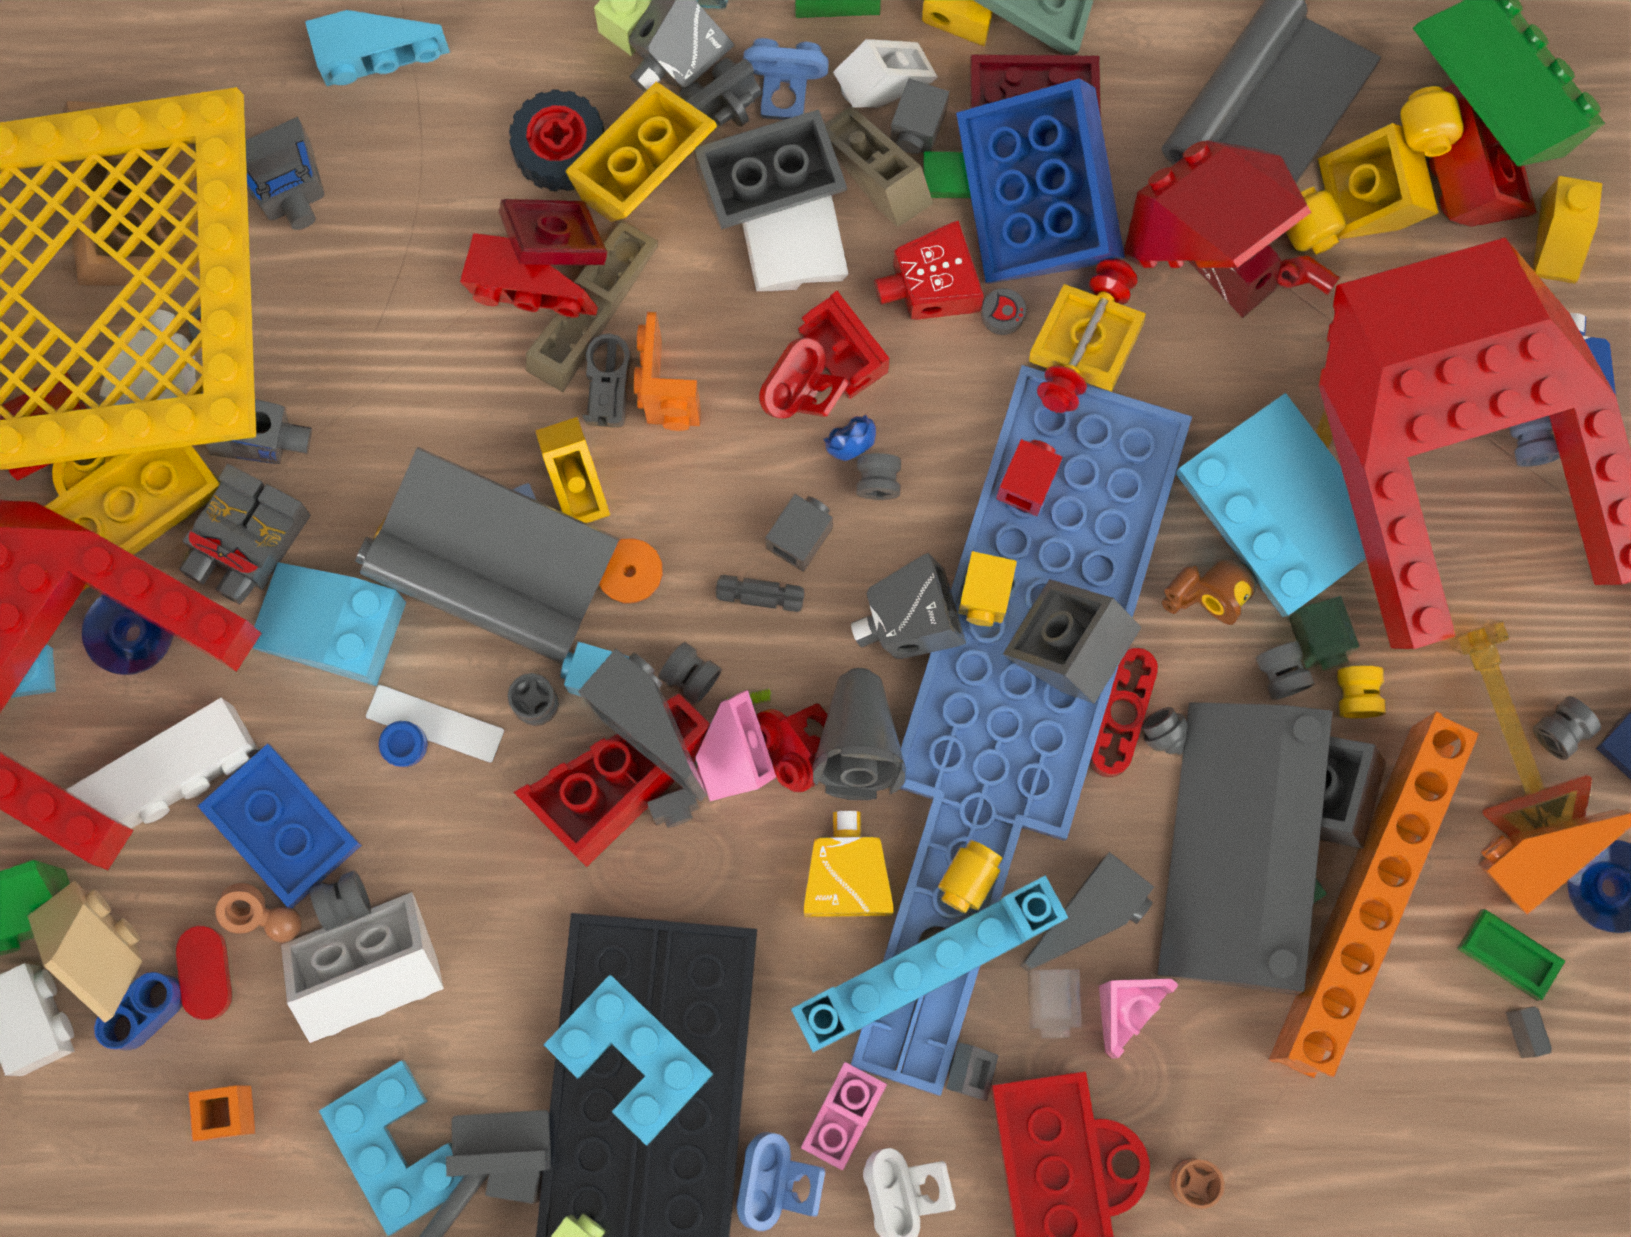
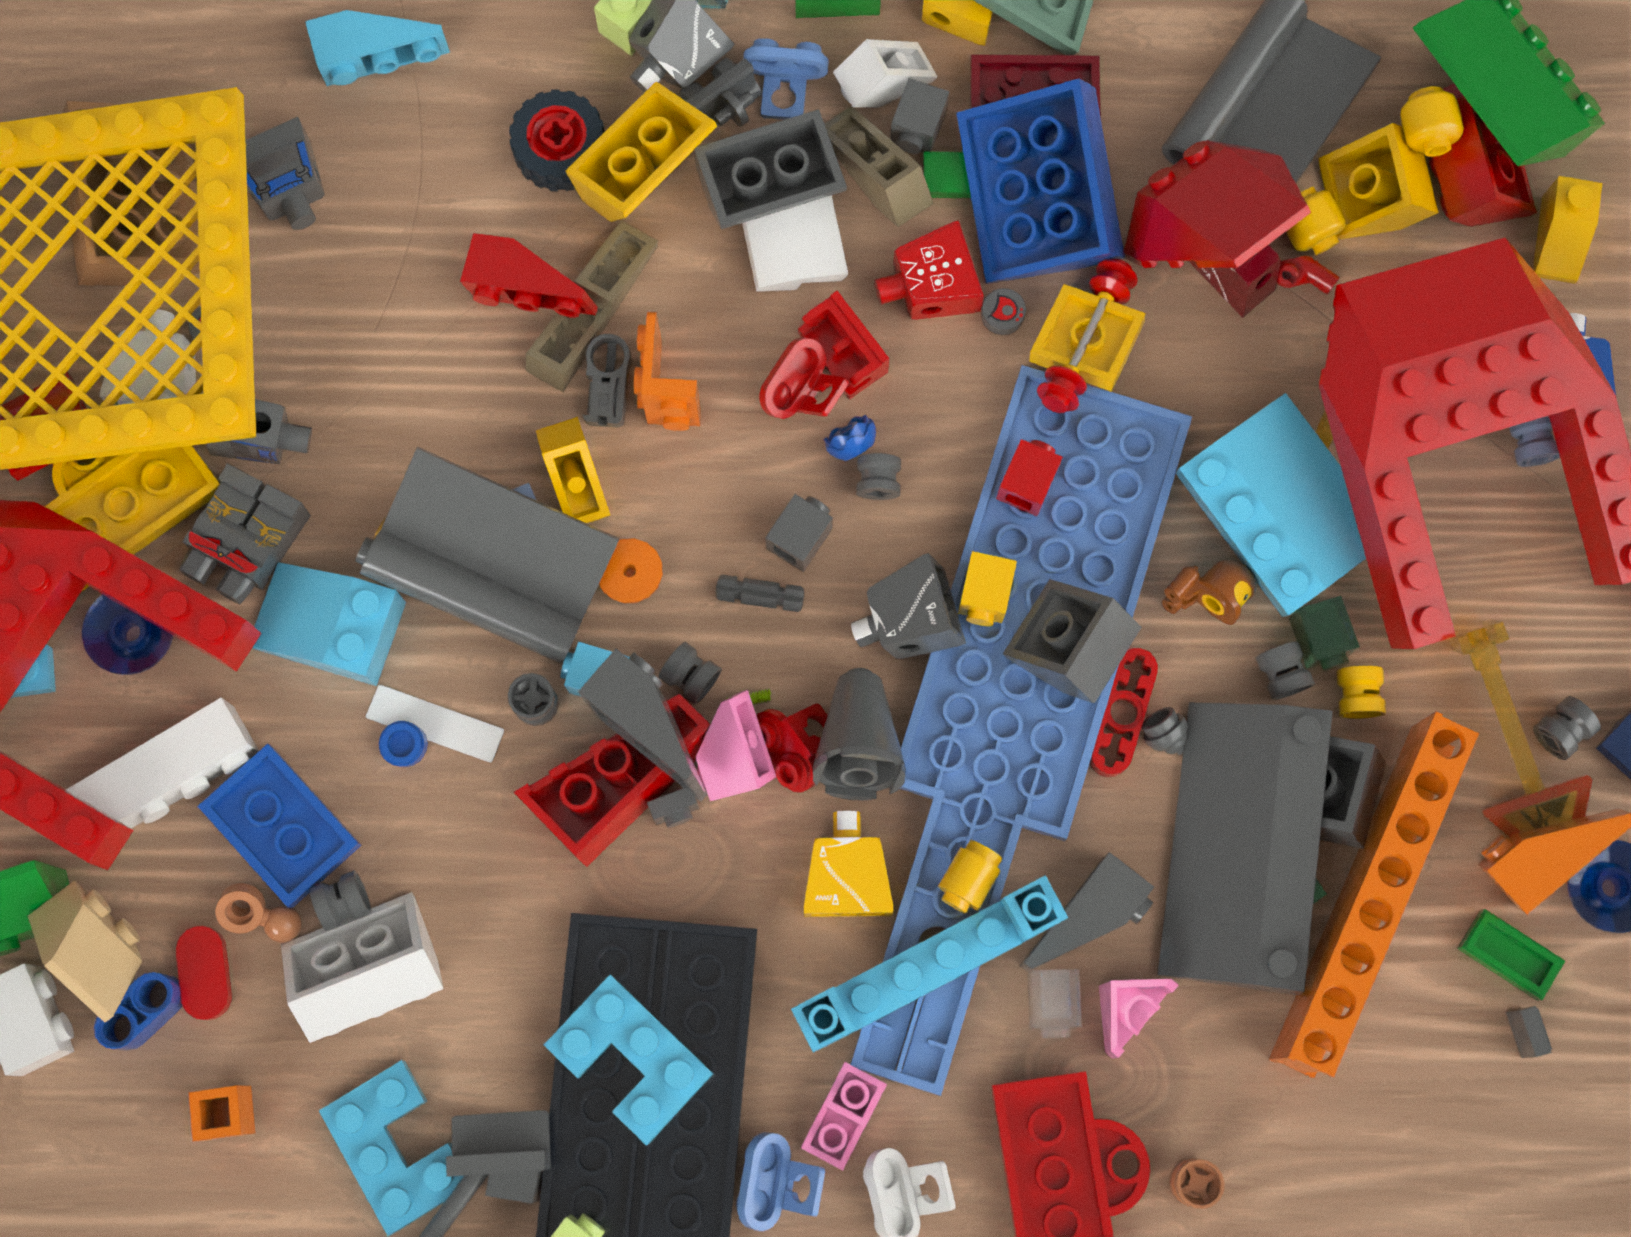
dark red tile [499,199,608,265] -> none
dark grey plate [946,1042,999,1101] -> none

